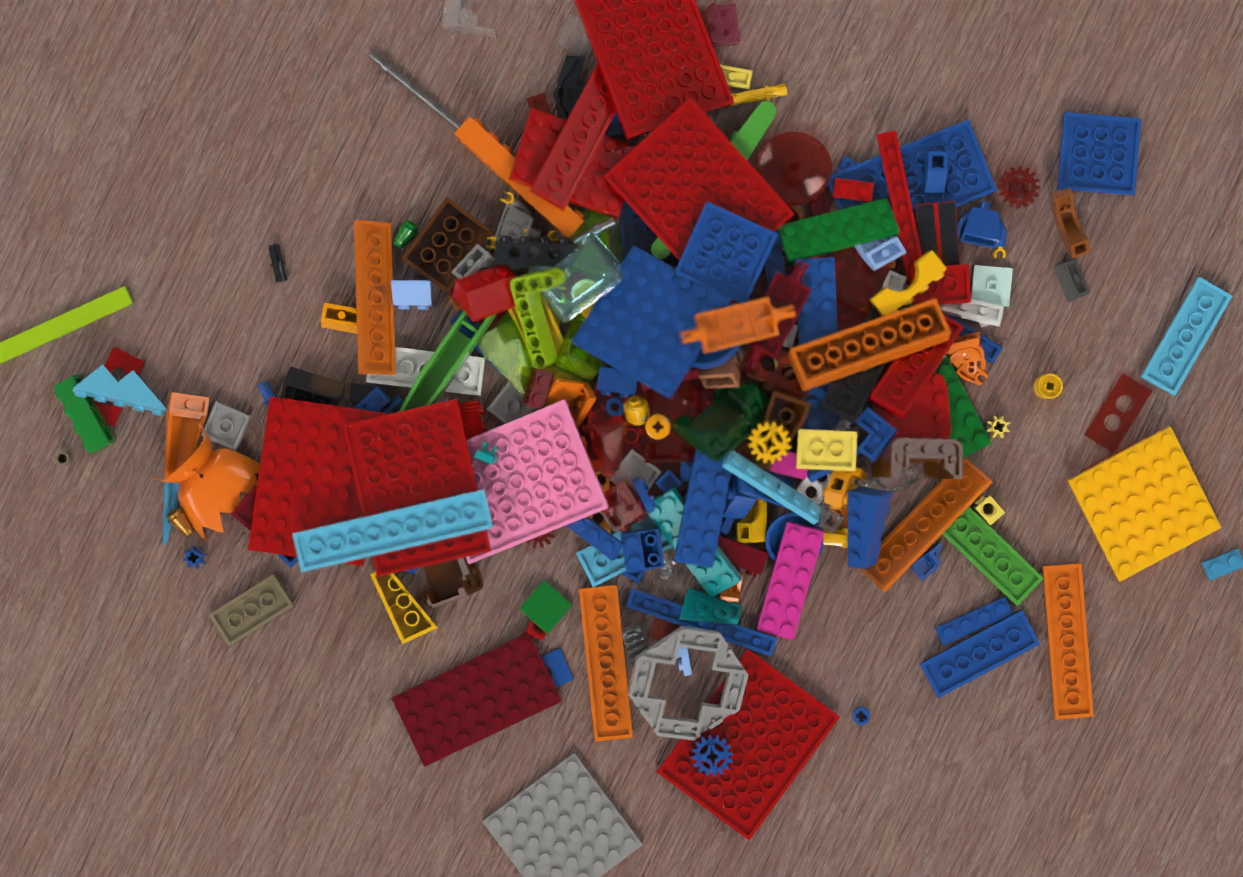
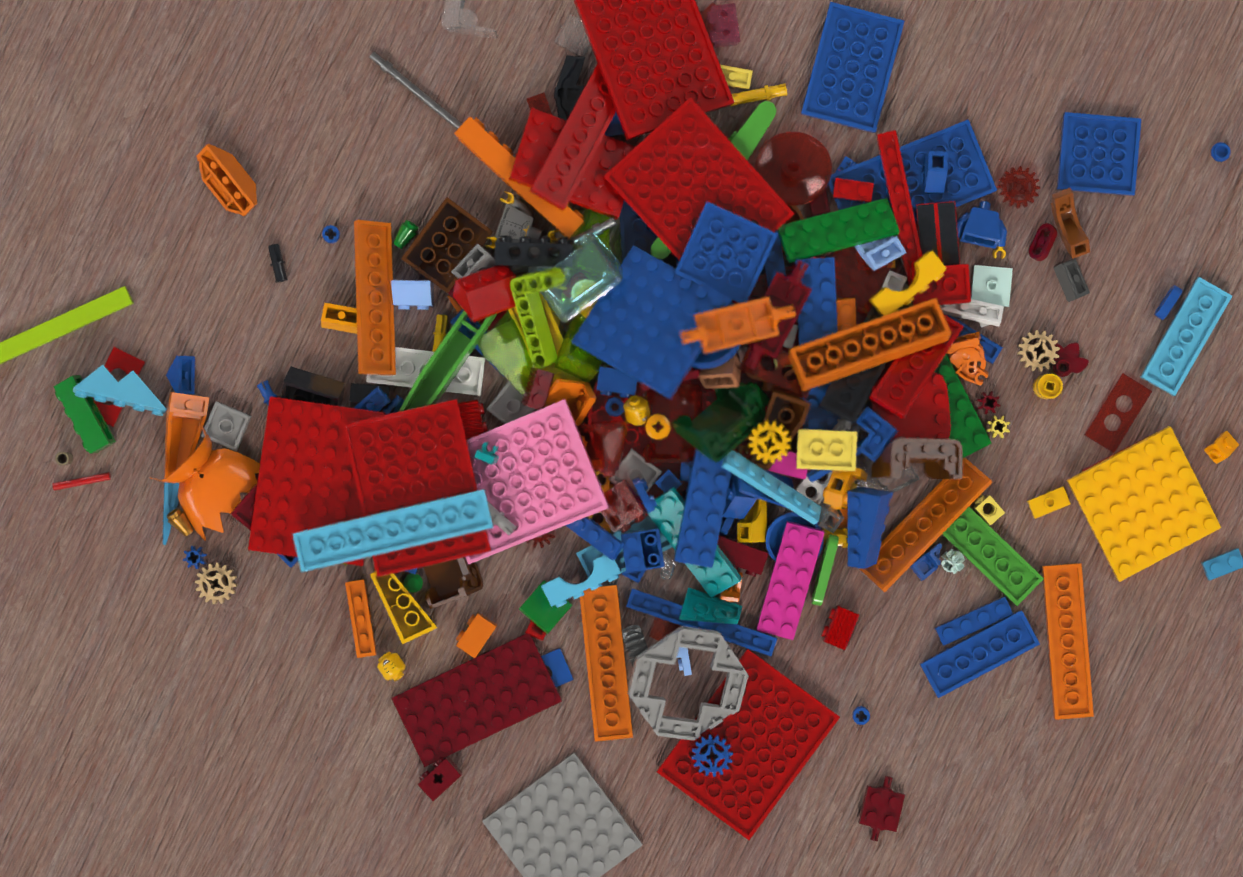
dark tan plate [209,573,295,647] -> none
none -> red bar [52,472,111,491]
none -> blue slope [166,356,195,394]
none -> tan gear [195,562,238,604]
none -> orange wedge [196,144,257,216]
none -> blue bush [322,225,340,244]
none -> orange plate [345,579,377,658]
none -> yellow head [377,652,406,681]
none -> green plate [404,574,423,593]
none -> dark red brick [418,756,463,801]
none -> yellow axle [432,314,448,352]
none -> orange brick [456,613,497,658]
none -> light grey pin [487,501,517,536]
none -> medium azure arch [541,555,621,608]
none -> blue plate [801,2,905,133]
none -> bright green beam [811,534,839,606]
none -> red brick [821,605,859,650]
none -> orange plate [836,298,856,332]
none -> dark red plate [858,776,905,841]
none -> light aqua gear [941,549,965,574]
none -> dark red gear [976,391,1001,415]
none -> tan gear [1017,330,1060,372]
none -> yellow plate [1027,486,1071,519]
none -> dark red plate [1029,223,1058,261]
none -> dark red plate [1053,342,1089,377]
none -> blue beam [1154,285,1183,320]
none -> light orange bracket [1204,430,1239,464]
none -> blue plate [1211,142,1231,162]

